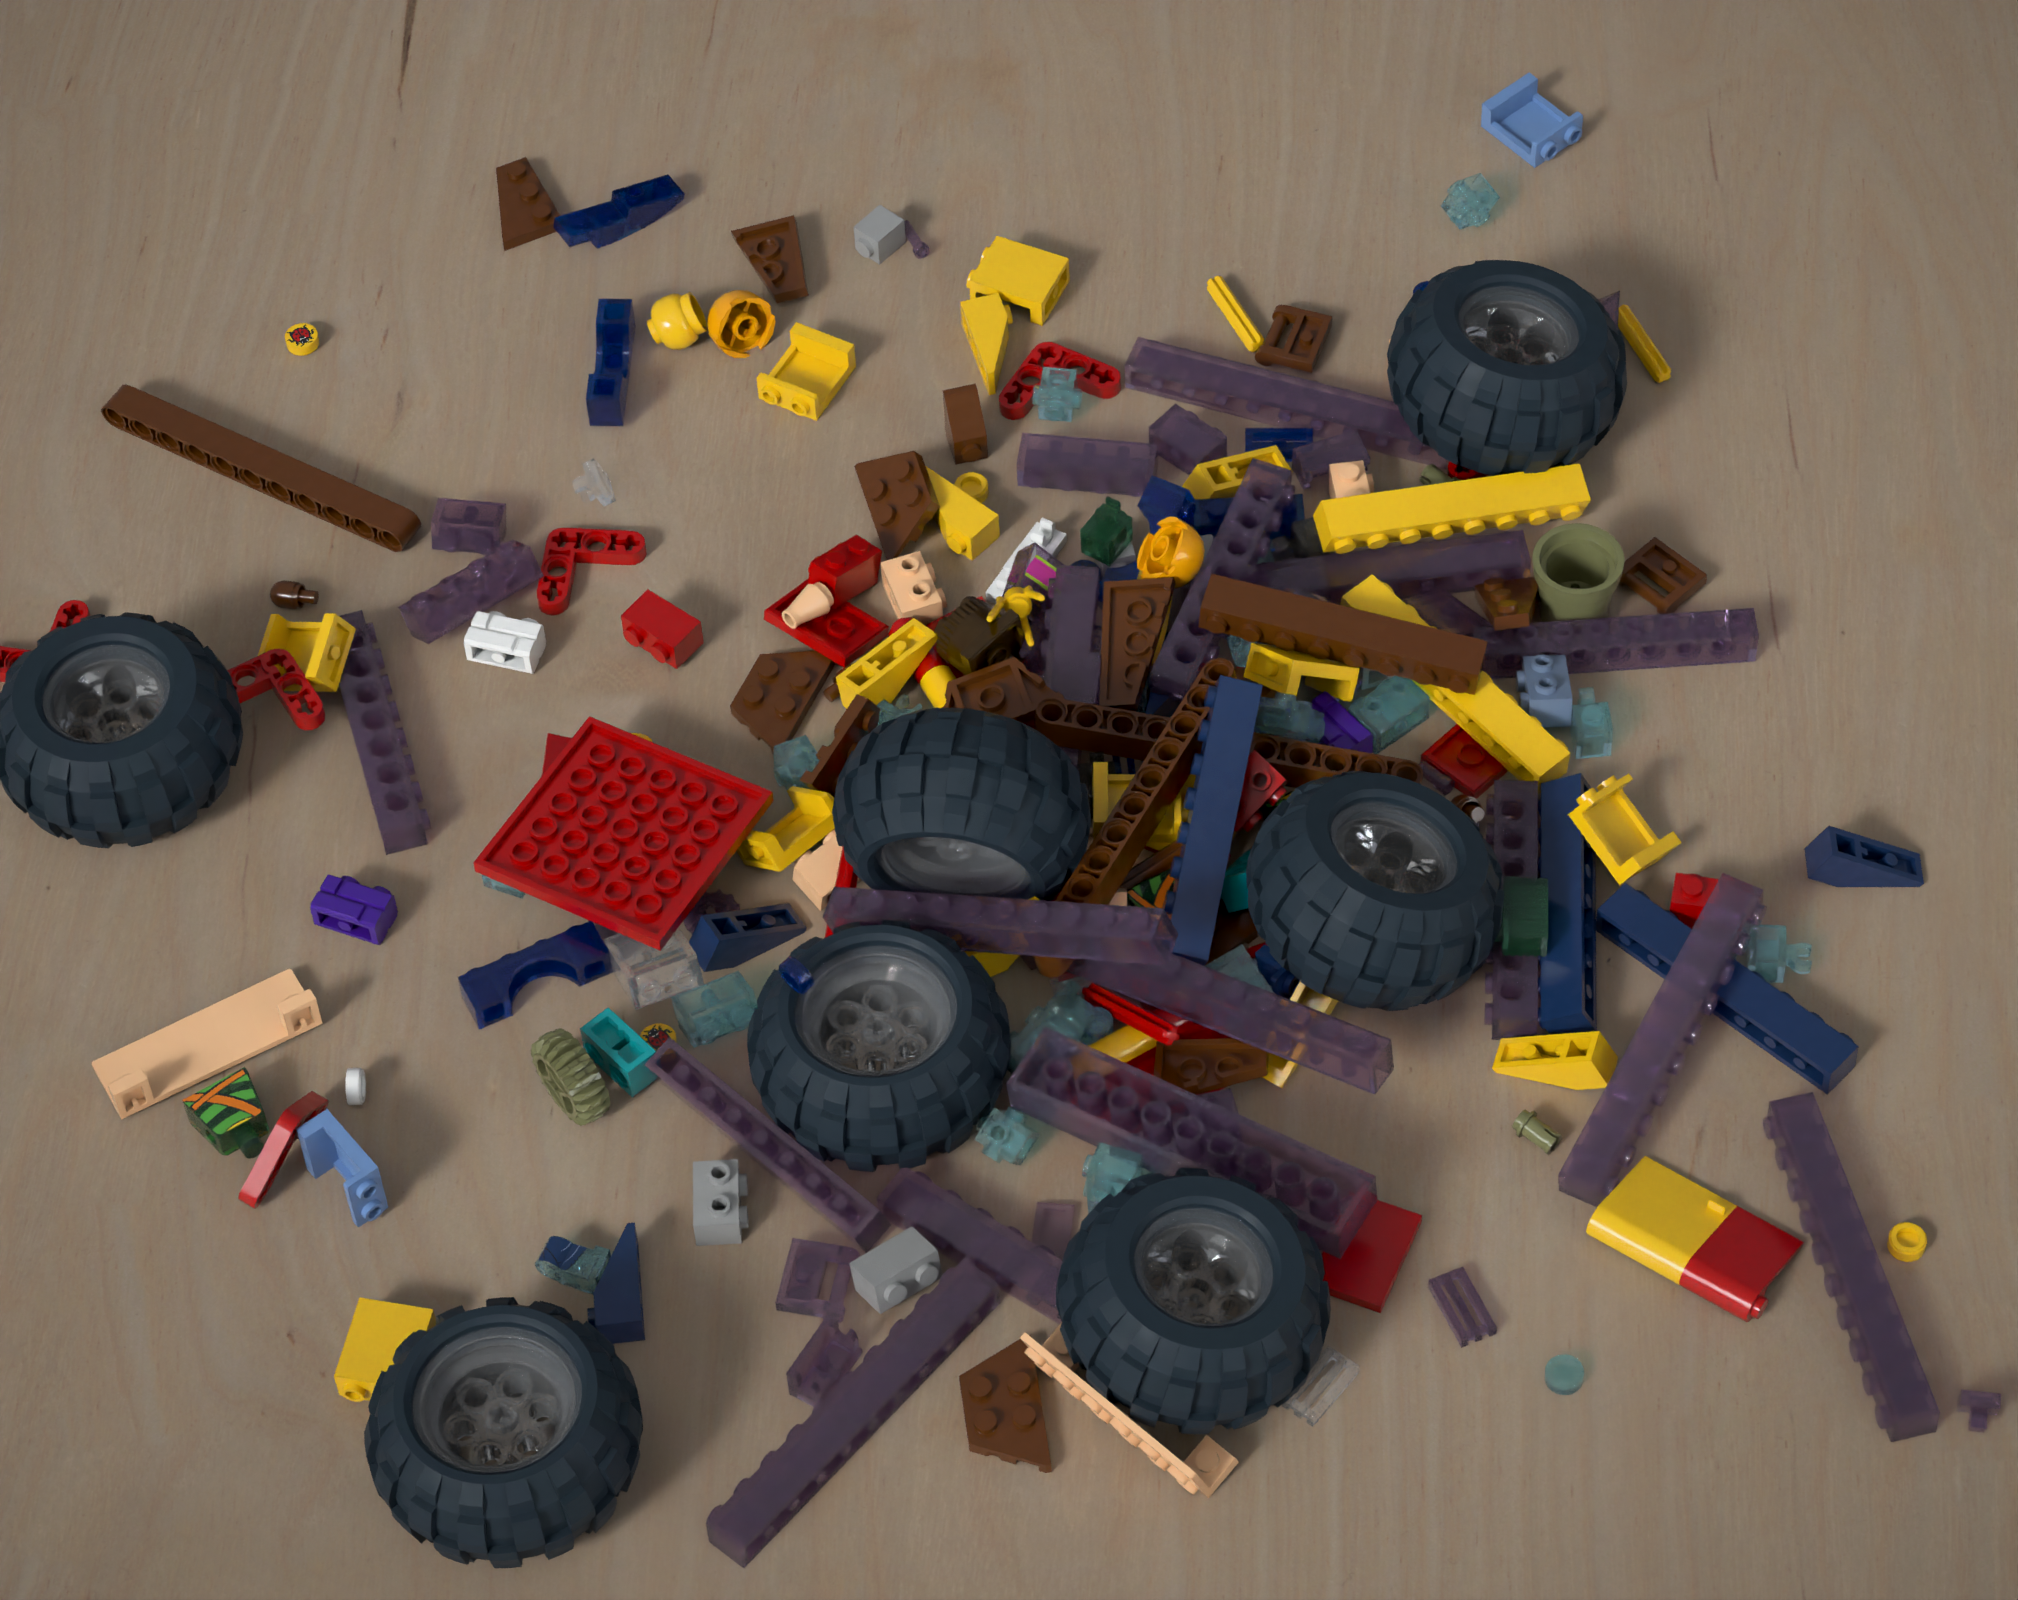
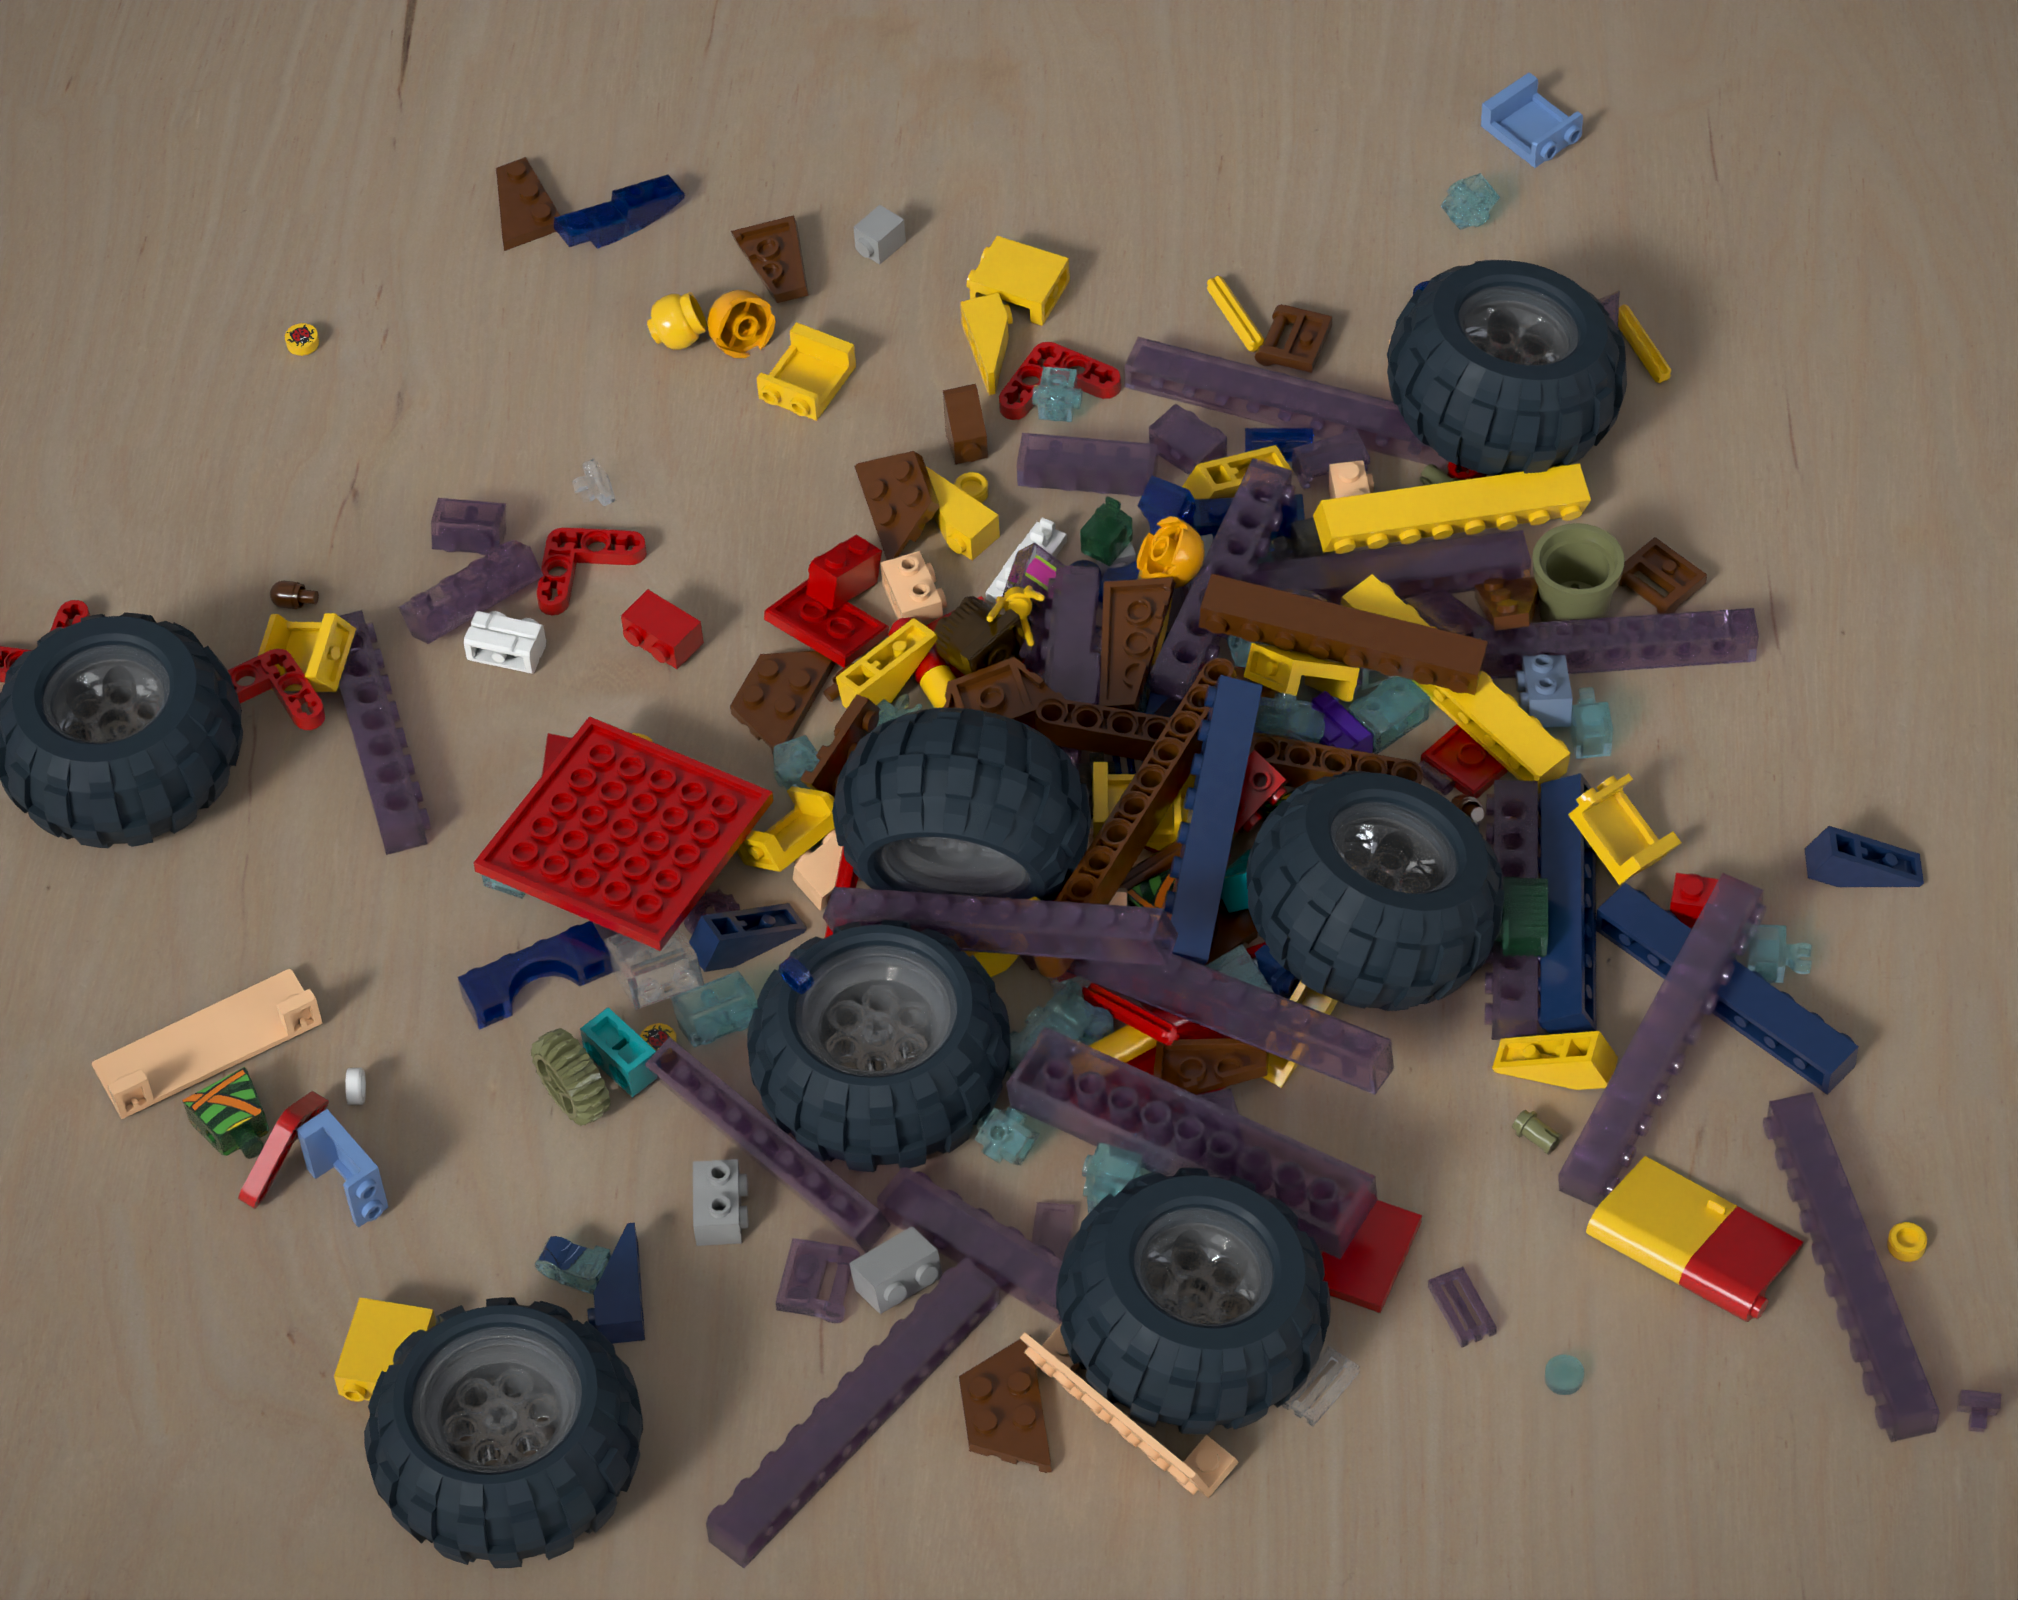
reddish brown beam [101,384,422,552] -> none
dark purple brick [310,874,398,945] -> none
clear blue arch [586,299,636,426] -> none
light nougat cone [782,582,834,629] -> none
clear purple hinge [786,1315,863,1411] -> none
clear purple piece [904,220,930,259] -> none

